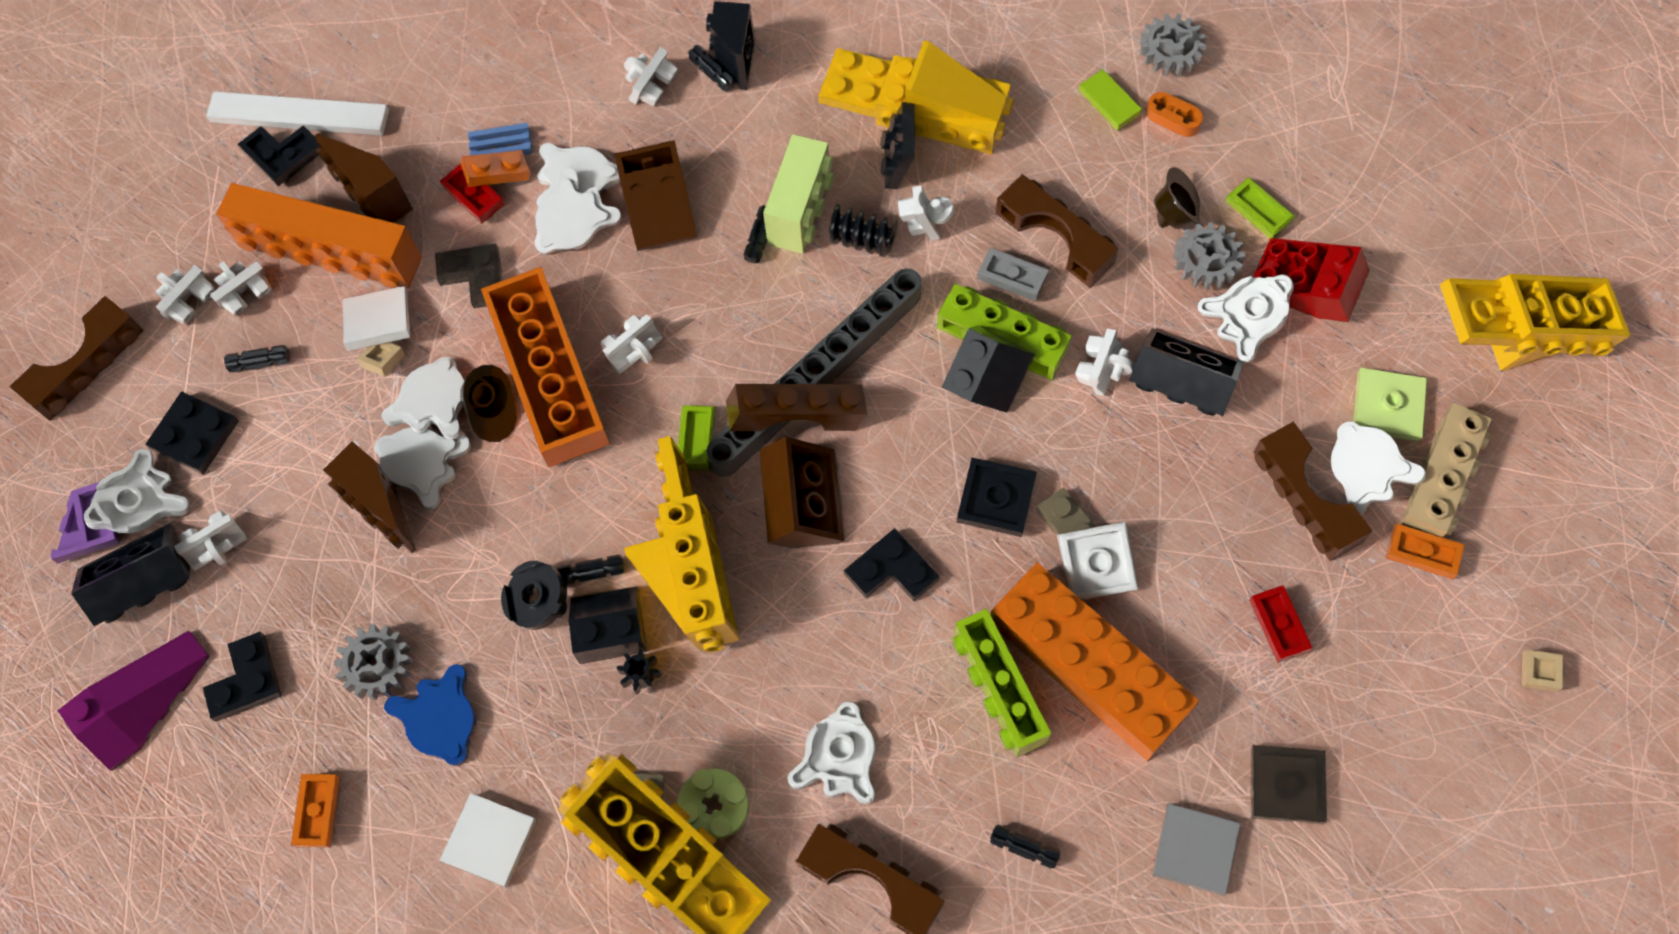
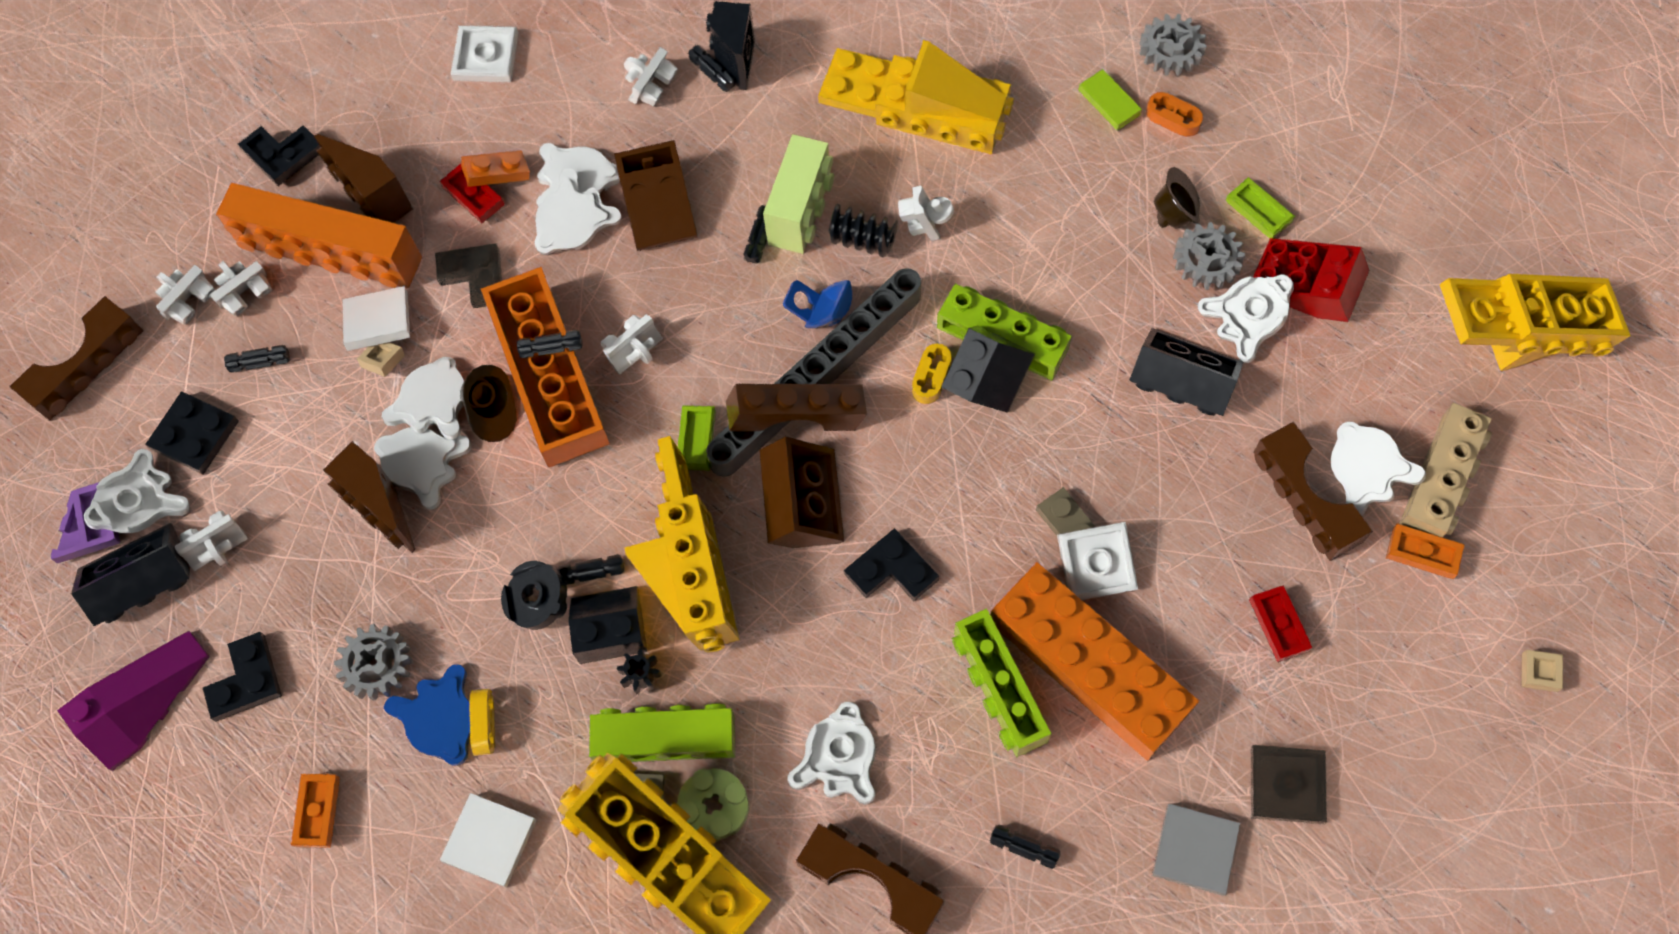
white tile [206,92,389,136] -> none
medium blue tile [468,123,532,155] -> none
black plate [880,102,915,190] -> none
black plate [956,457,1037,537] -> none
light grey plate [977,248,1049,302] -> none
reddish brown arch [996,174,1118,288] -> none
white hips [1076,329,1134,396] -> none
yellowish green plate [1353,368,1427,442] -> none
none -> white tile [451,26,519,82]
none -> yellow beam [470,689,495,756]
none -> black axle [517,330,583,358]
none -> lime brick [589,703,735,762]
none -> blue piece [783,280,853,328]
none -> yellow beam [912,343,952,404]

